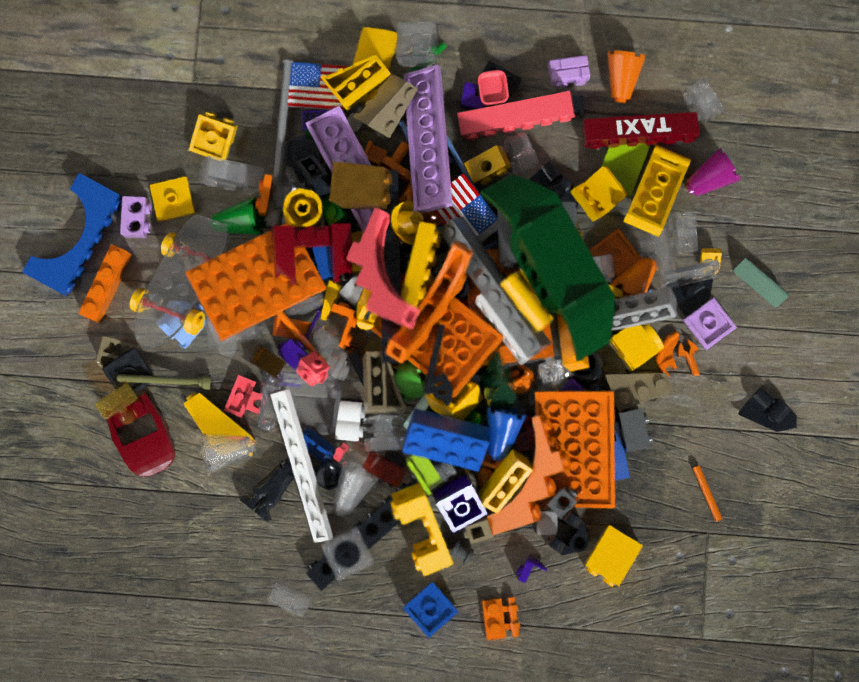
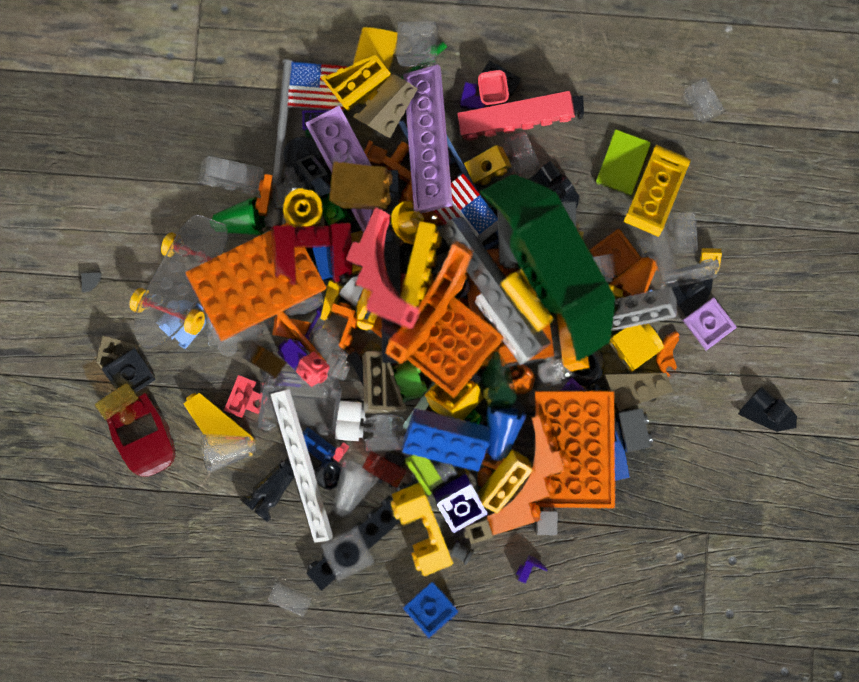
blue arch [22,173,122,296] -> none
orange brick [78,244,133,324] -> none
olive piece [117,374,211,390] -> none
lavender brick [120,196,152,238] -> none
yellow plate [150,177,195,222] -> none
yellow plate [189,111,238,163] -> none
light grey cylinder [347,107,363,132] -> none
black piece [423,324,452,407] -> none
orange plate [482,597,521,640] -> none
dark red plate [514,413,536,454] -> none
black piece [545,511,588,555] -> none
dark grey brick [547,485,579,518] -> none
lavender brick [548,55,590,88] -> none
yellow bracket [570,166,627,222] -> none
dark red brick [582,112,700,149] -> none
yellow brick [584,525,643,587] -> none
orange cone [608,50,646,103] -> none
orange bar [677,340,700,376] -> none
magenta cone [686,148,741,197] -> none
orange bar [692,465,723,522] -> none
sand green slope [733,258,789,307] -> none

